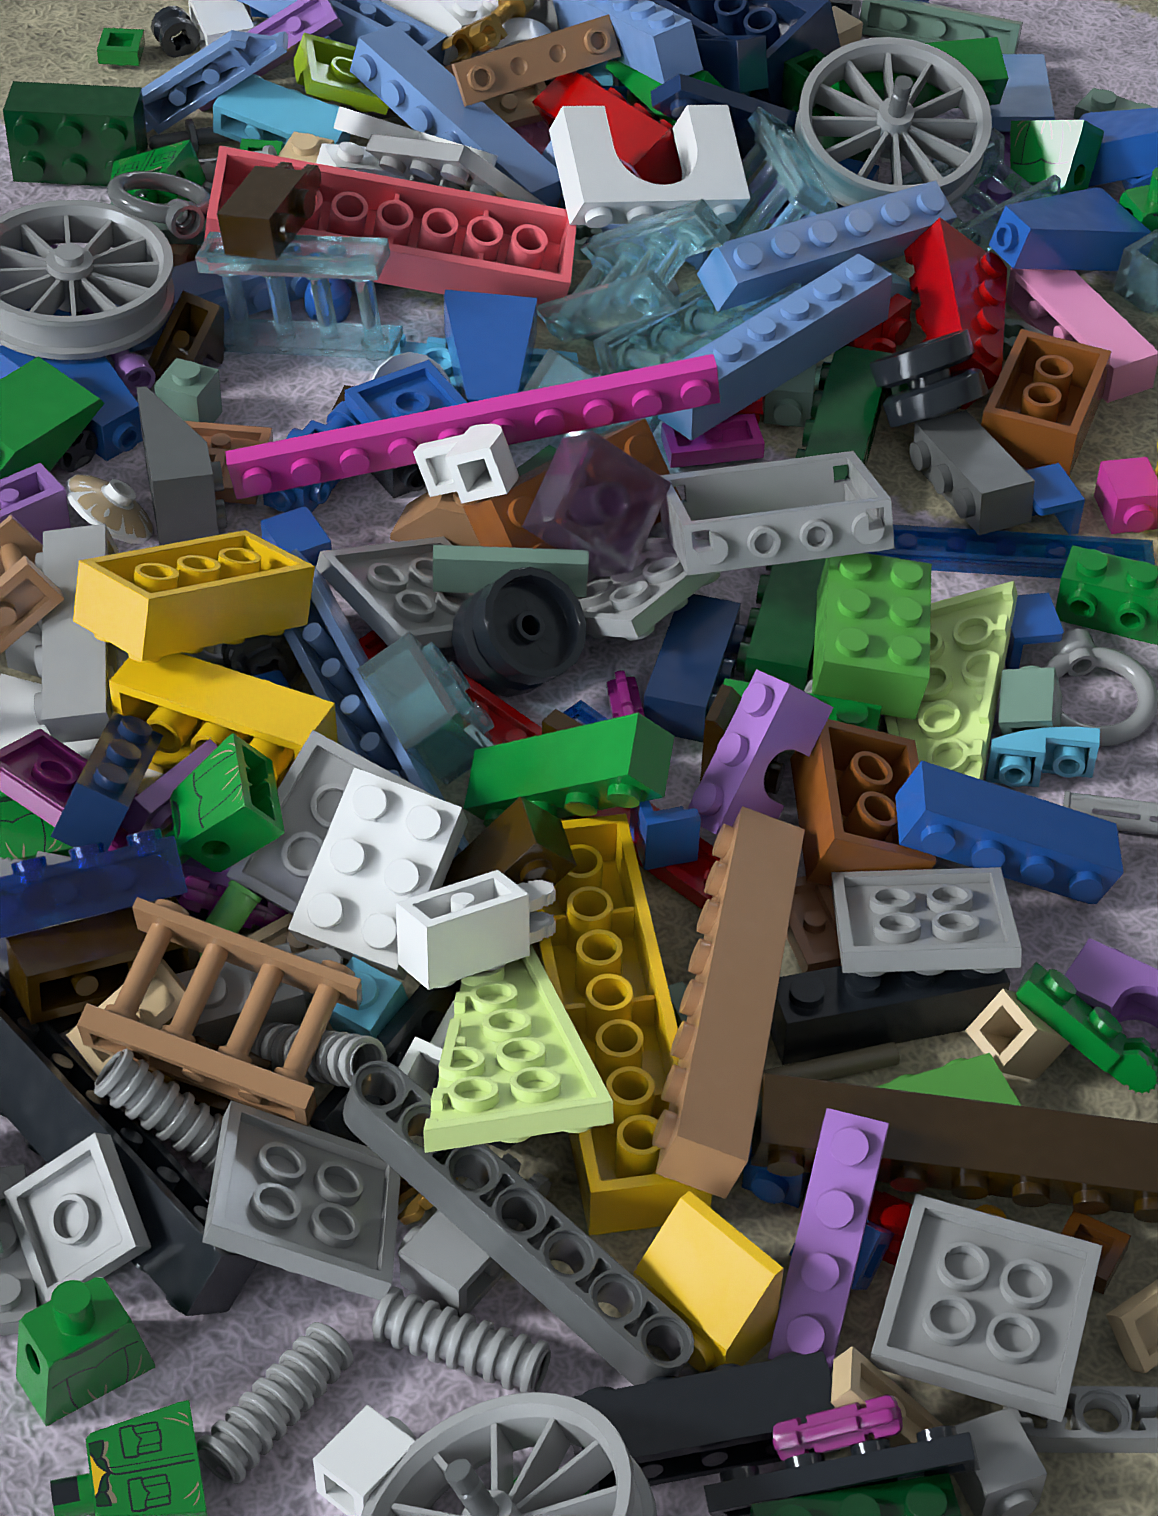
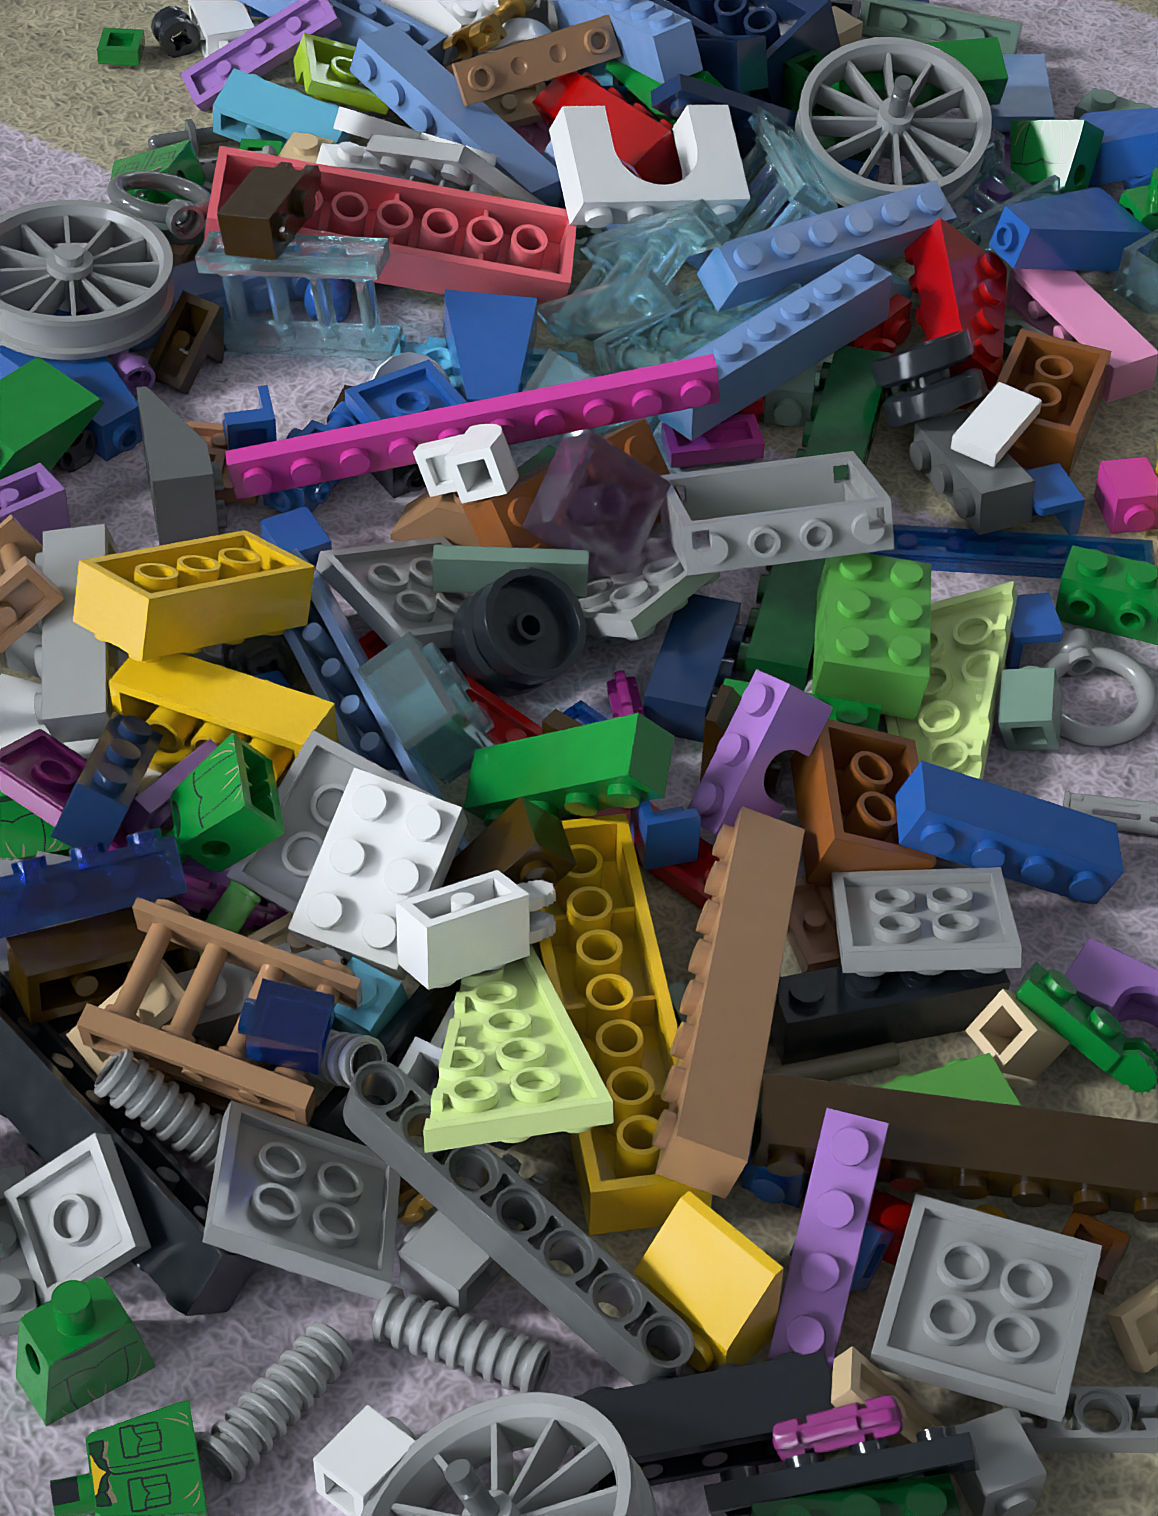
dark green brick [3,81,148,186] -> none
dish [65,475,153,544] -> none
medium blue wedge [142,30,288,134] -> none
sand green brick [154,358,223,423] -> none
medium azure slope [985,727,1100,787] -> none
none -> blue panel [222,385,277,451]
none -> clear blue brick [238,978,335,1075]
none -> white tile [951,382,1042,467]

